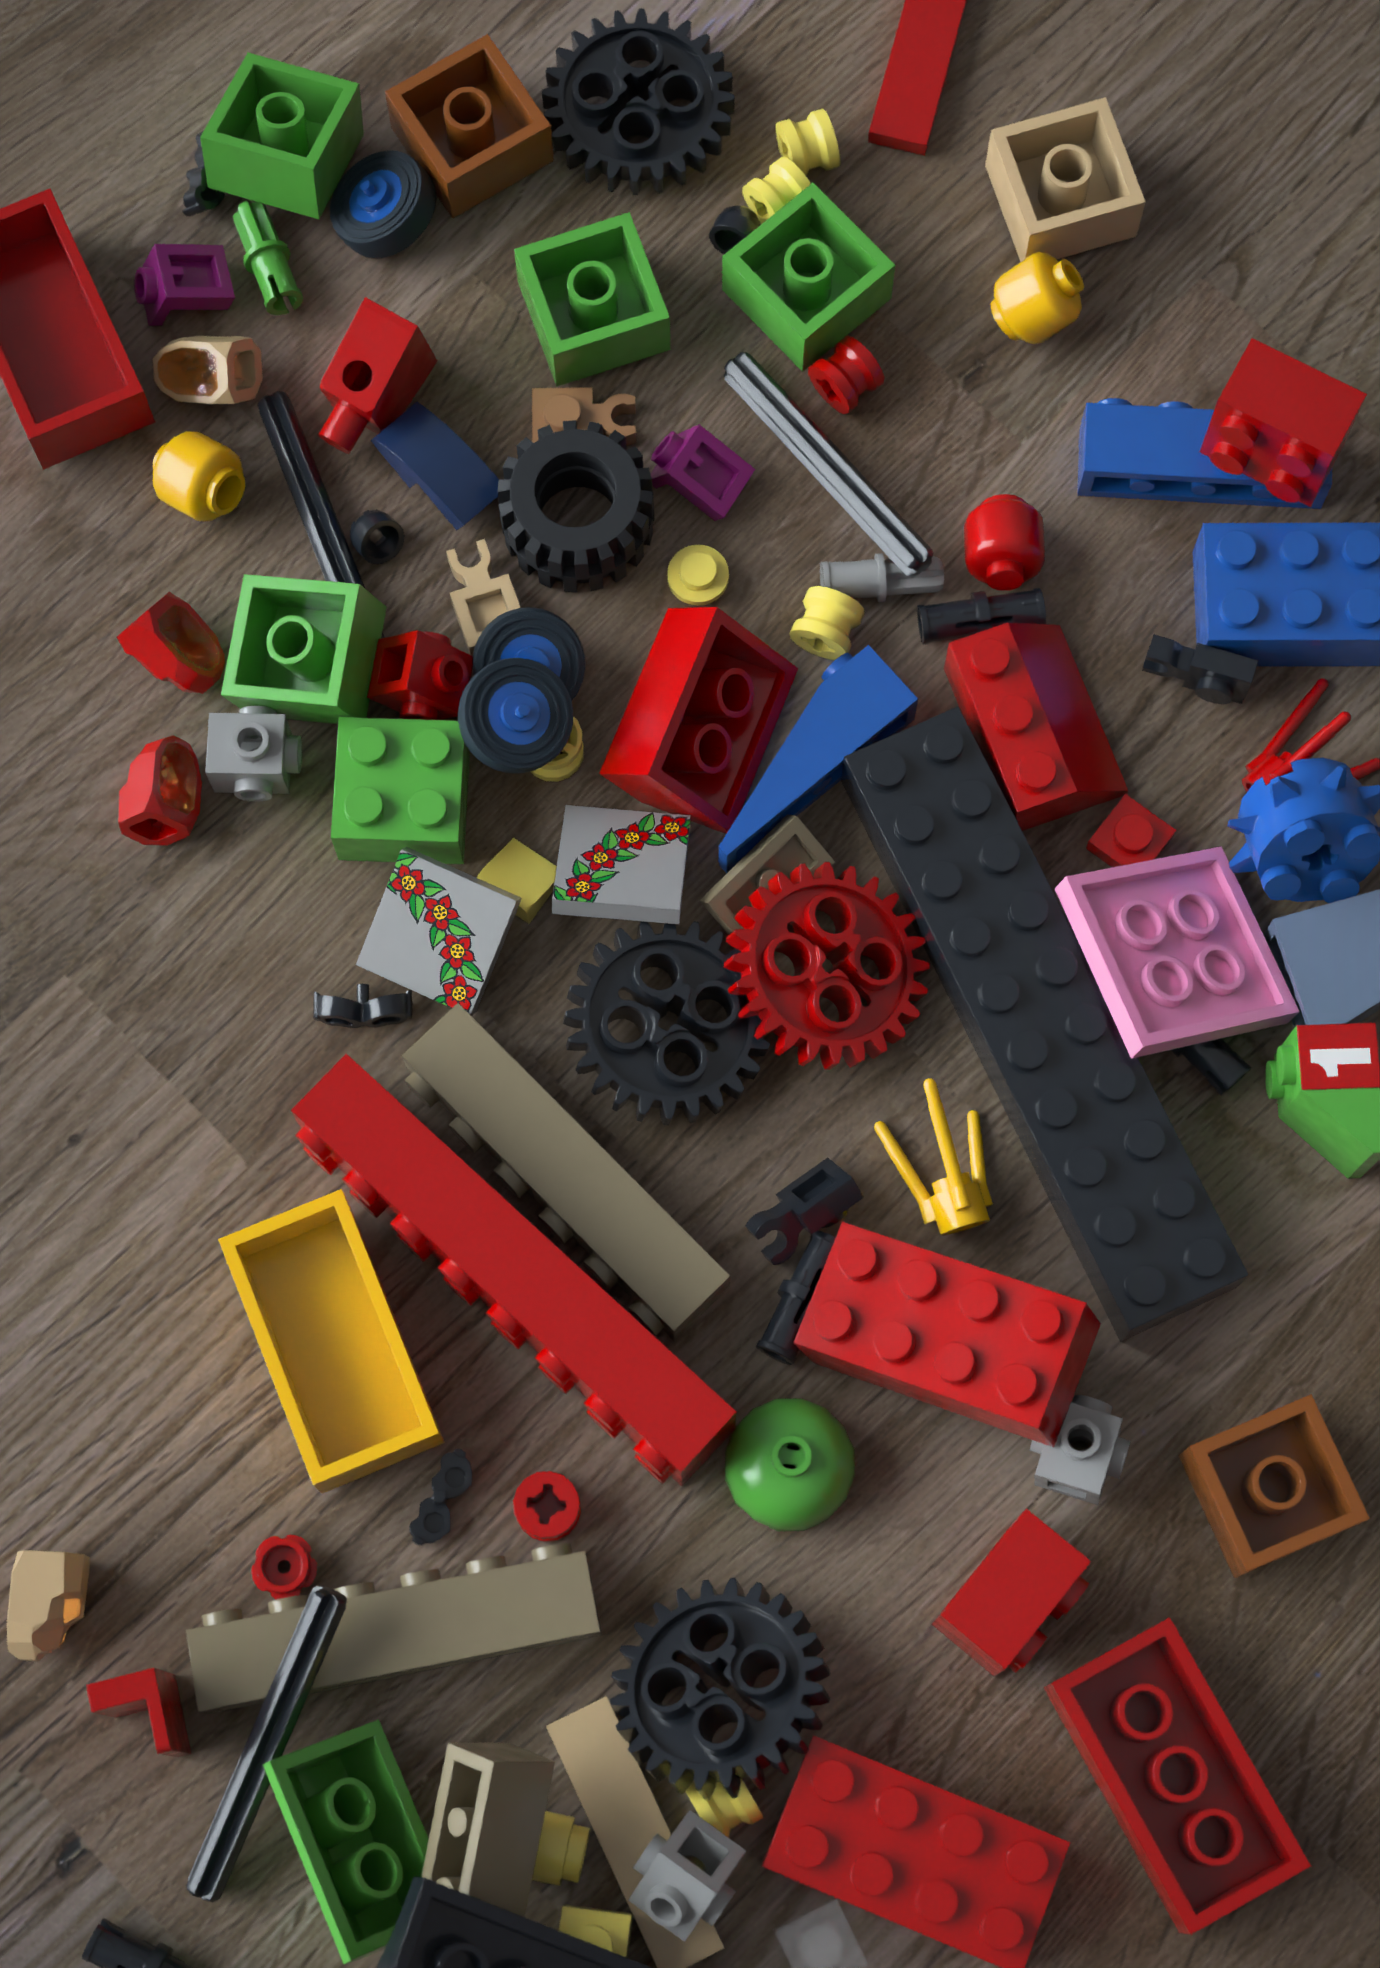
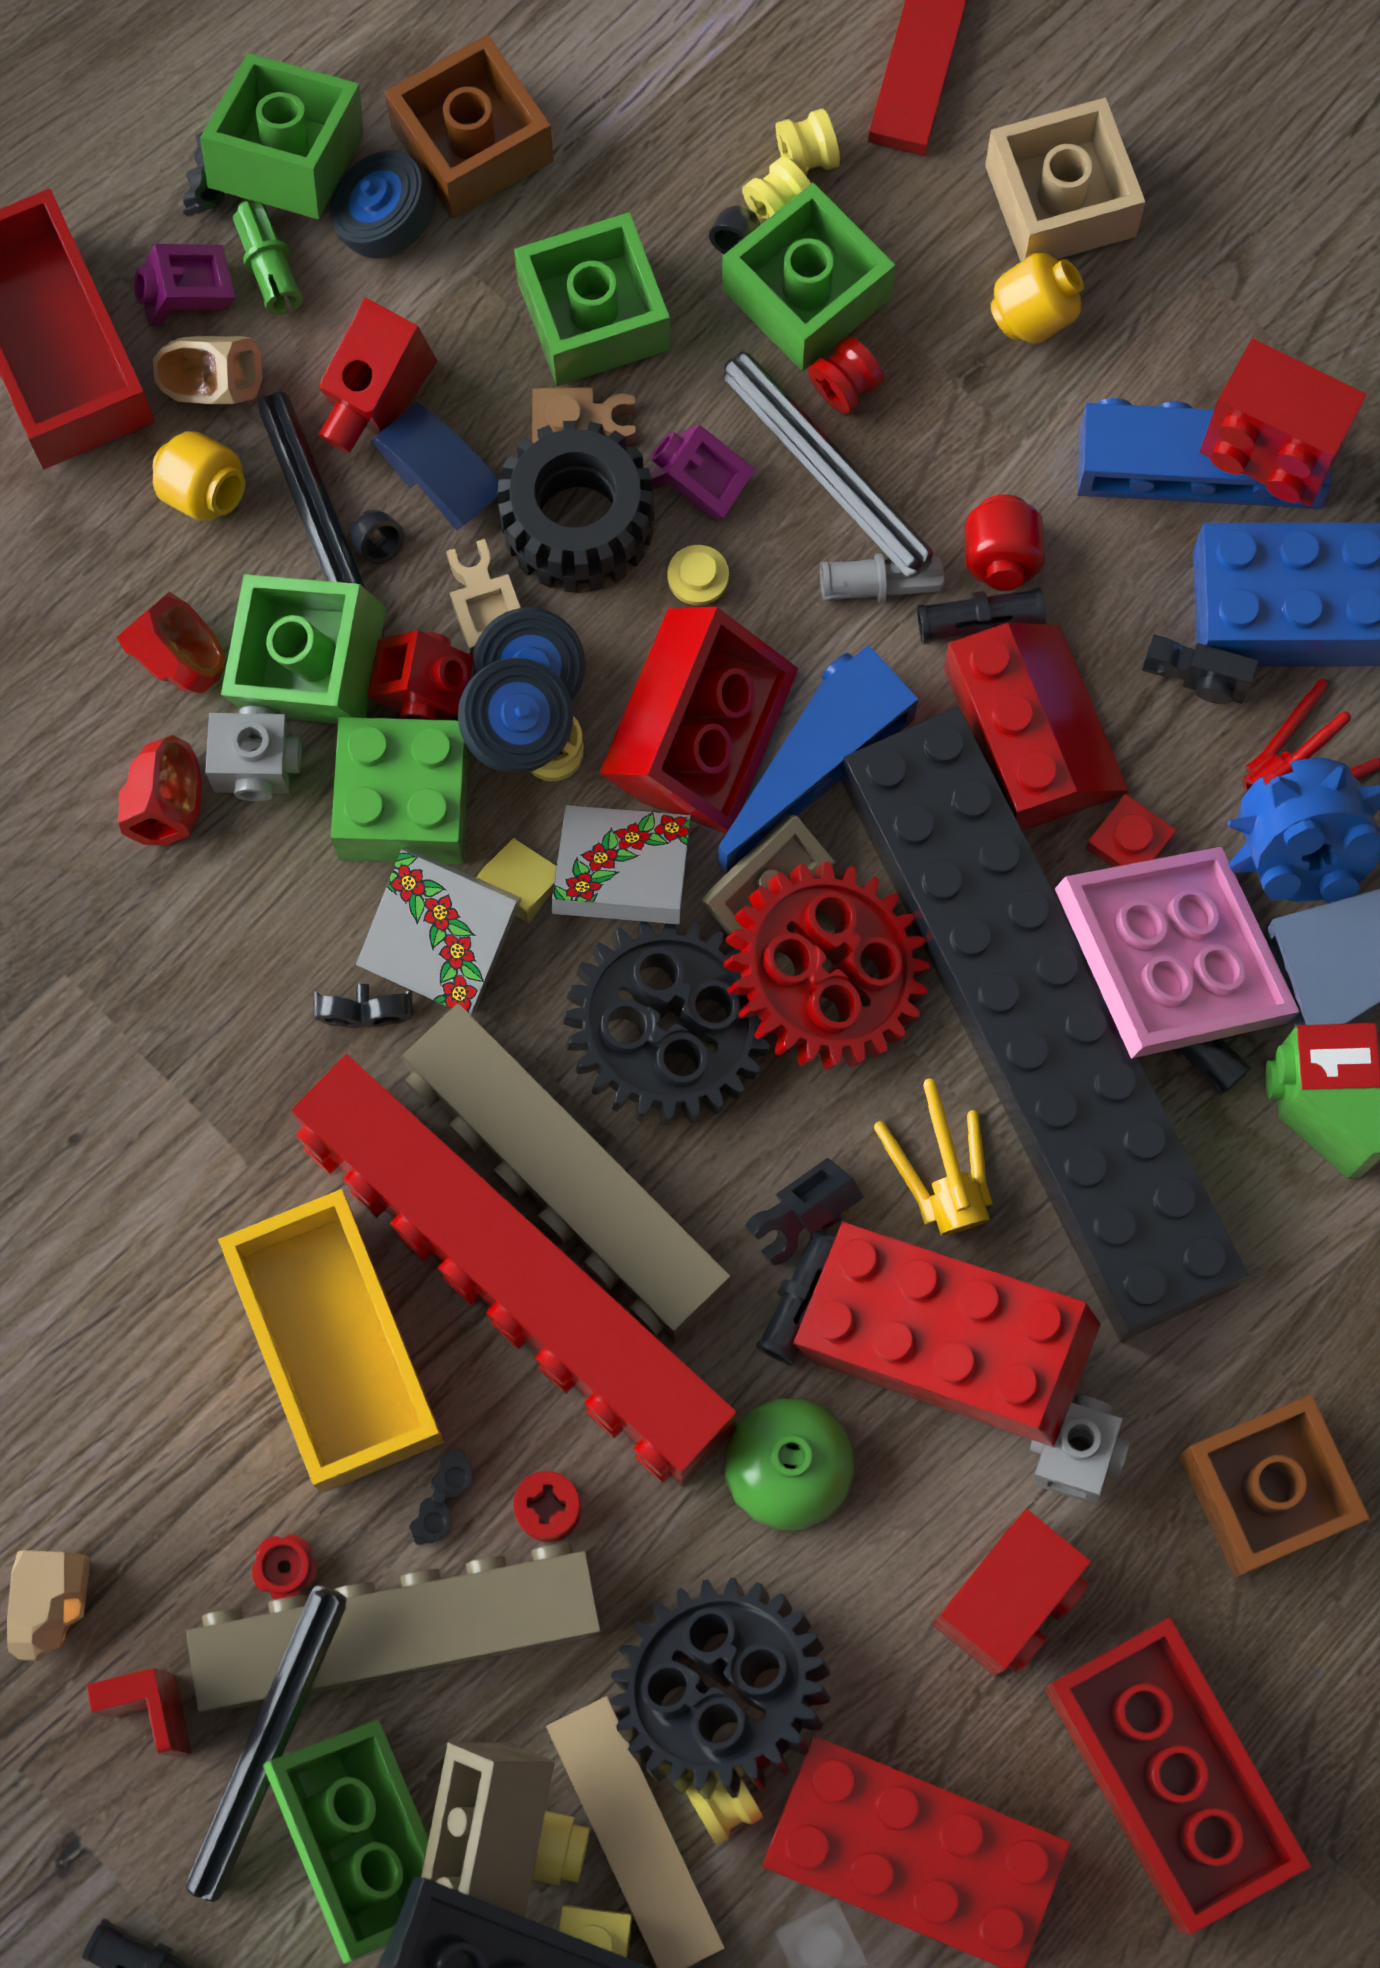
black gear [542,8,735,196] -> none
light grey brick [628,1810,746,1942] -> none
light yellow wheel [789,586,865,660] -> none

